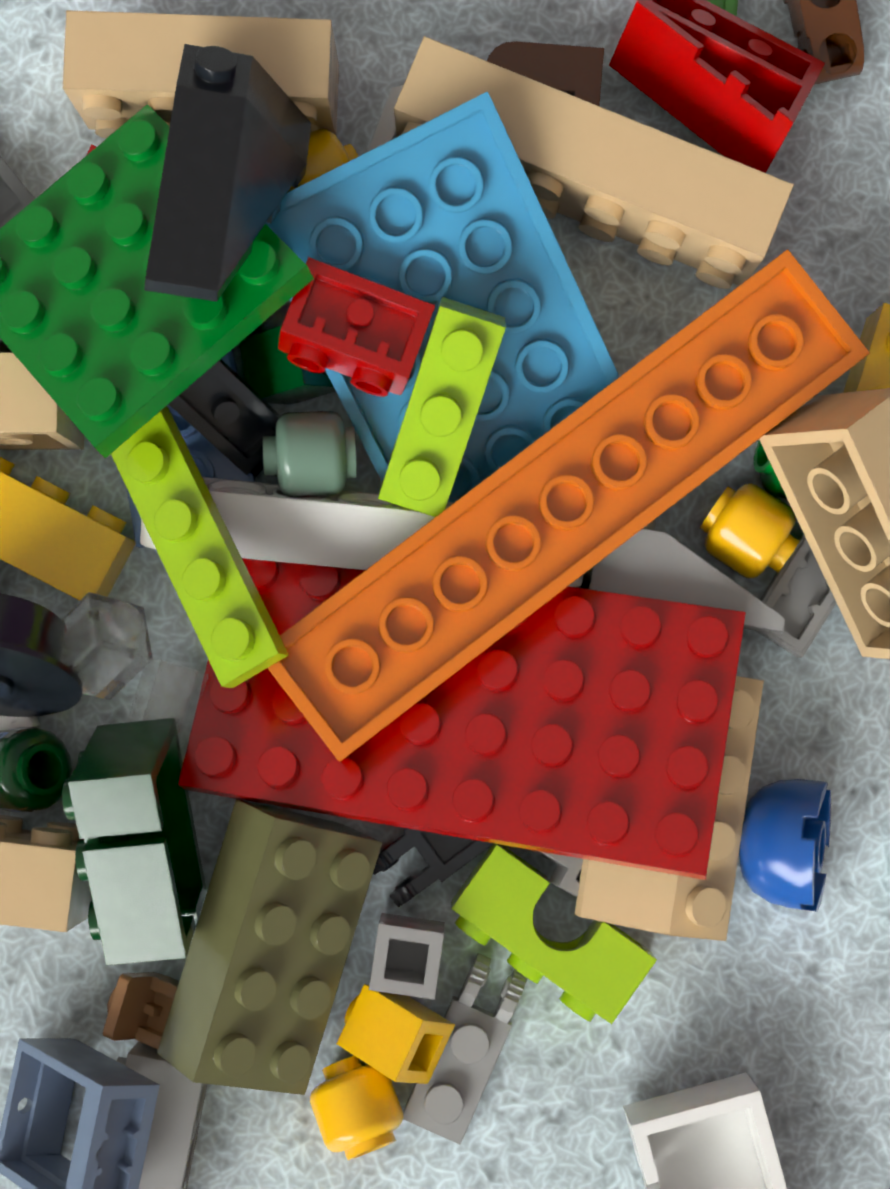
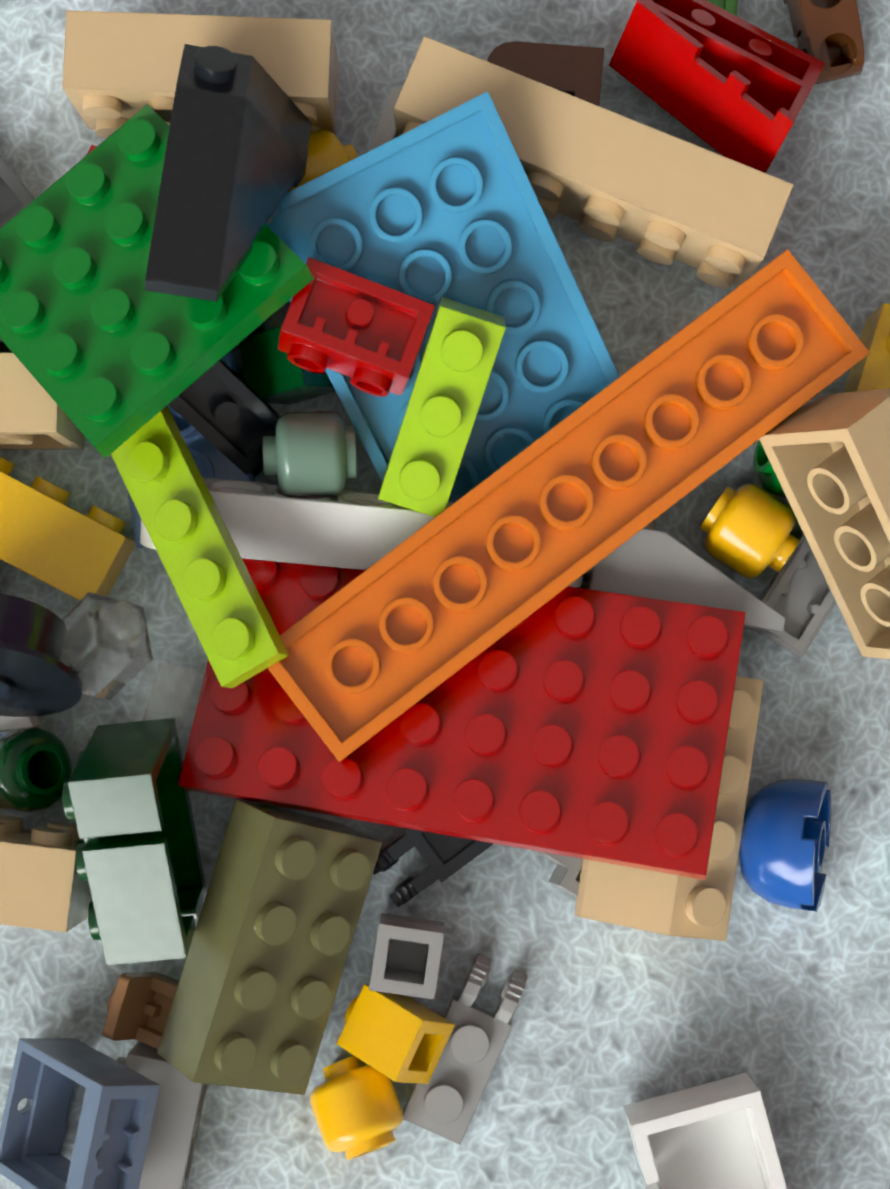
lime arch [451,844,657,1025] -> none

